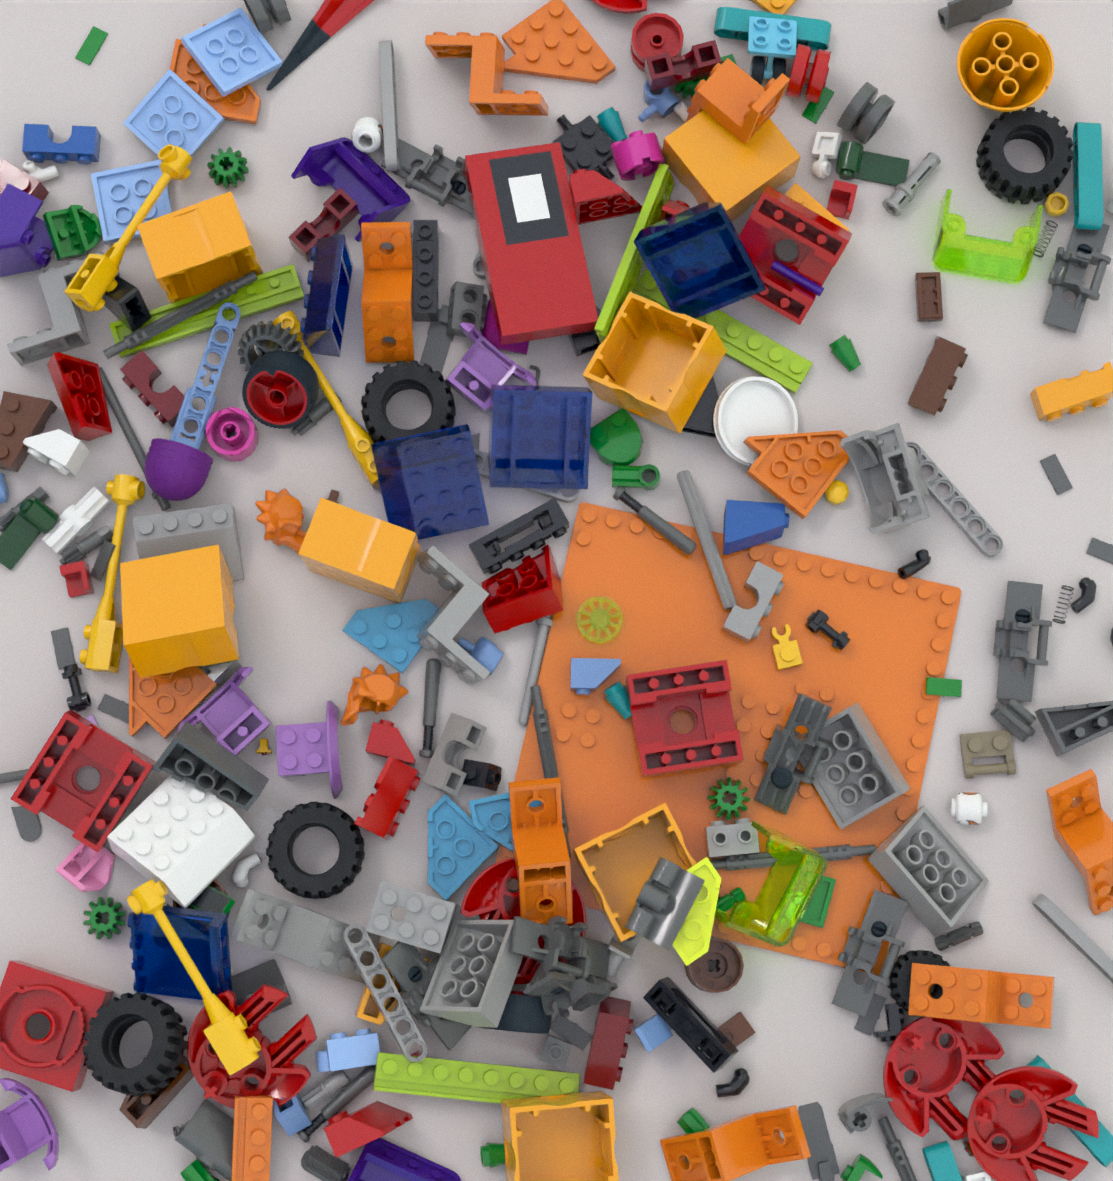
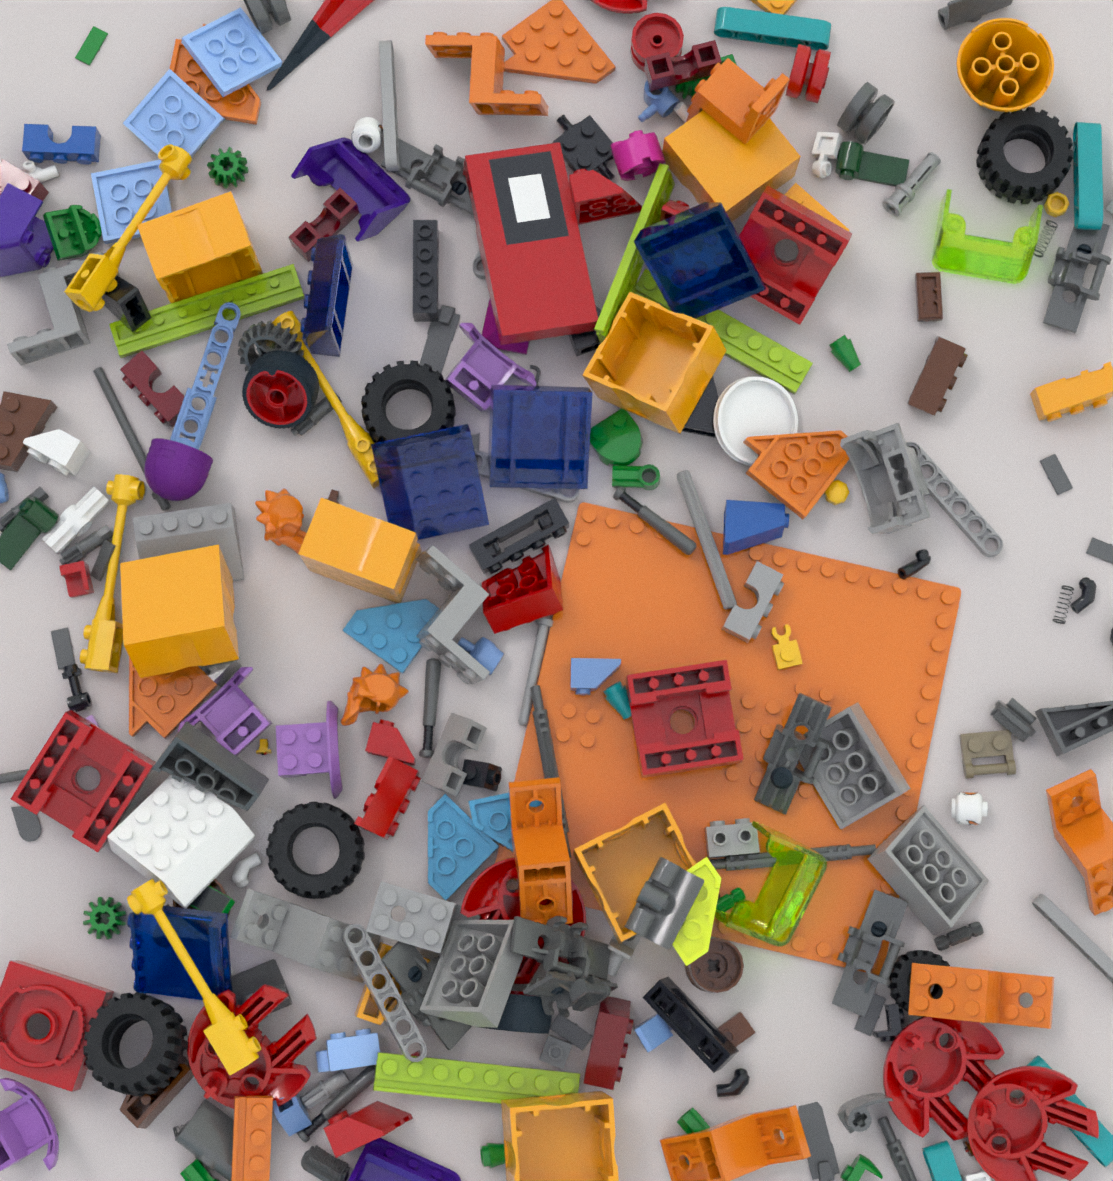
red wedge [47,352,112,441] -> none
bright pink slope [55,843,115,892] -> none
dark grey window [98,694,129,724] -> none
dark grey axle [103,271,258,359] -> none
dark pink brick [206,407,258,462] -> none
orange bracket [361,222,415,363] -> none
dark grey brick [446,281,487,337] -> none
clear neon green wheel [577,596,623,643] -> none
teal cone [597,107,628,143] -> none
green gear [707,777,750,820] -> none
medium azure plate [748,16,797,85] -> none
dark purple piece [770,260,824,297] -> none
green tile [798,872,836,928] -> none
green window [802,87,835,124] -> none
black bar [805,609,851,651] -> none
red panel [826,180,858,220] -> none
green window [926,677,962,697] -> none
dark grey piece [993,581,1052,702] -> none

